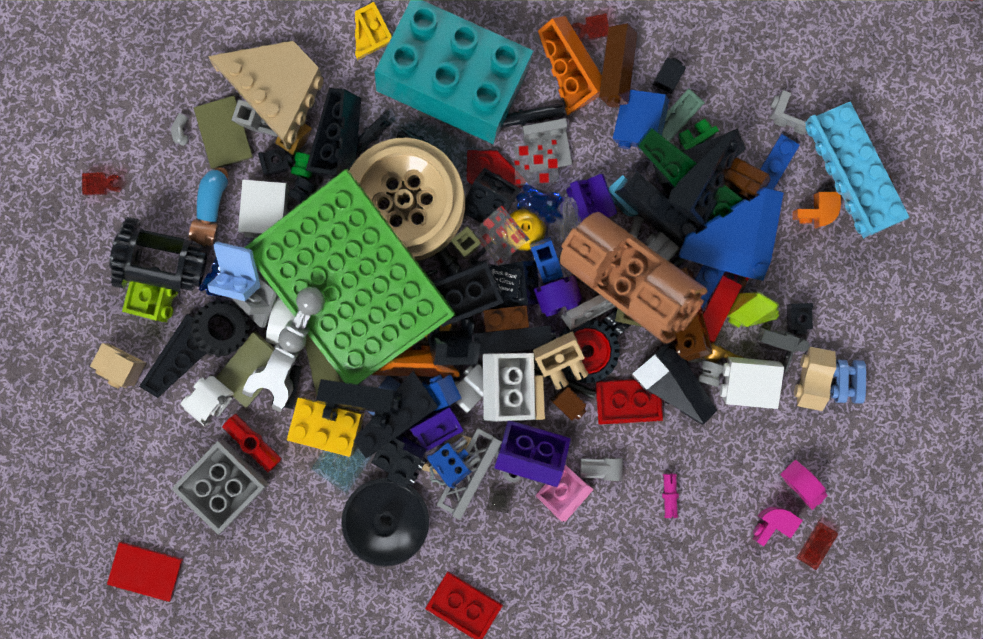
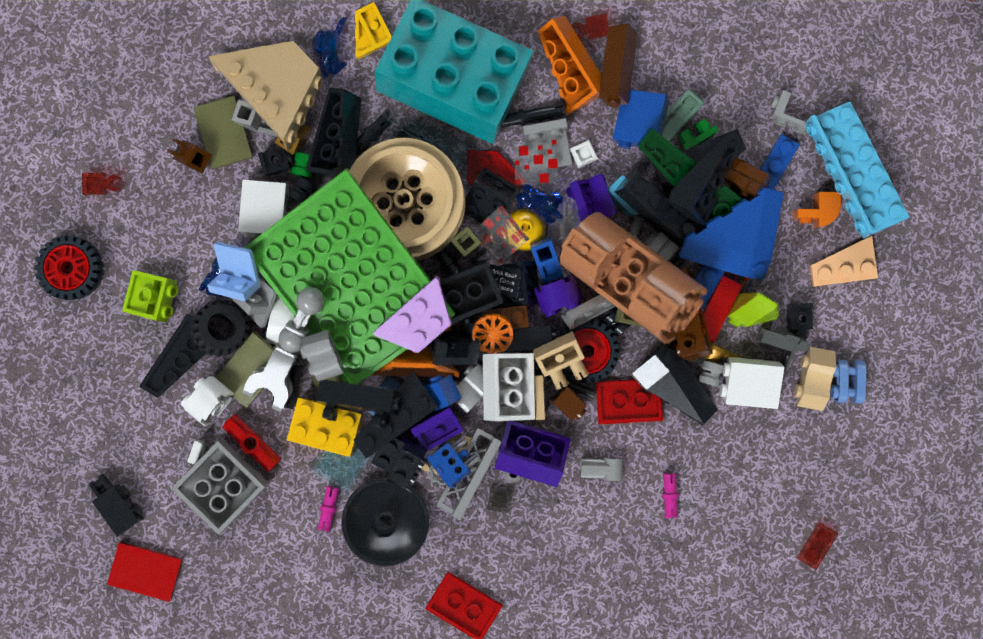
tan brick [90,343,146,388] -> none
black piece [109,217,207,292] -> none
light grey arm [171,113,189,146] -> none
dark azure piece [189,168,228,247] -> none
bright pink bracket [535,465,594,522] -> none
black brick [653,57,686,94] -> none
dark pink brick [752,507,803,546] -> none
dark pink brick [780,460,828,510] -> none
none -> wheel [34,236,104,300]
none -> black brick [89,474,144,537]
none -> reddish brown brick [167,138,212,174]
none -> white tile [187,440,207,464]
none -> light grey brick [300,330,343,381]
none -> clear blue animal [312,17,347,78]
none -> dark pink pin [317,486,340,532]
none -> lavender wing [373,277,452,353]
none -> orange wheel [472,313,514,354]
none -> white tile [569,140,598,169]
none -> light nougat wing [810,236,878,287]

